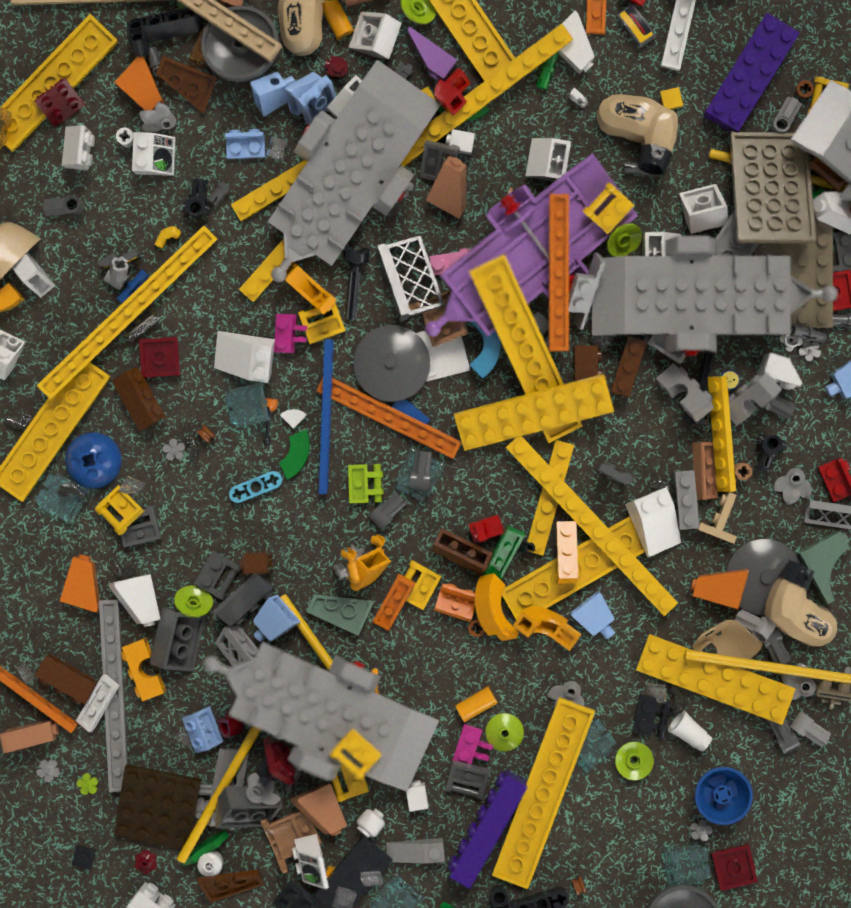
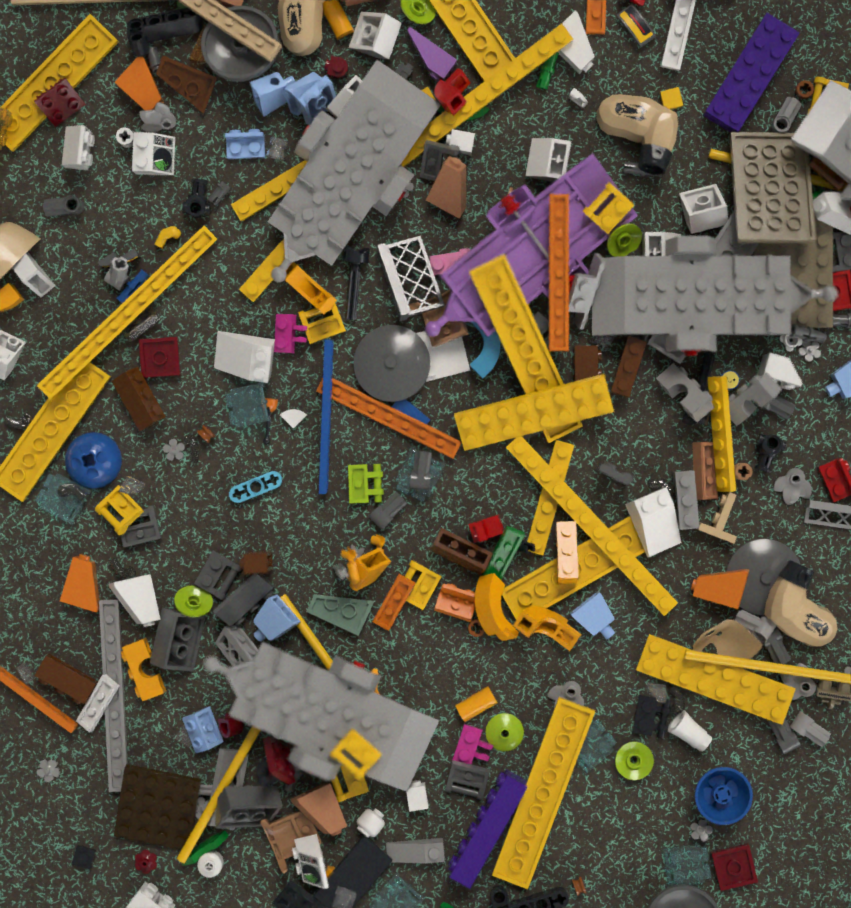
nougat slope [0,719,59,753] -> none
lime plant [77,773,98,795] -> none
reddish brown wing [197,869,265,903] -> none
light grey plate [246,773,281,805] -> none
green tile [279,429,310,480] -> none
clear tile [361,871,383,886] -> none
sand green arch [797,531,850,604] -> none

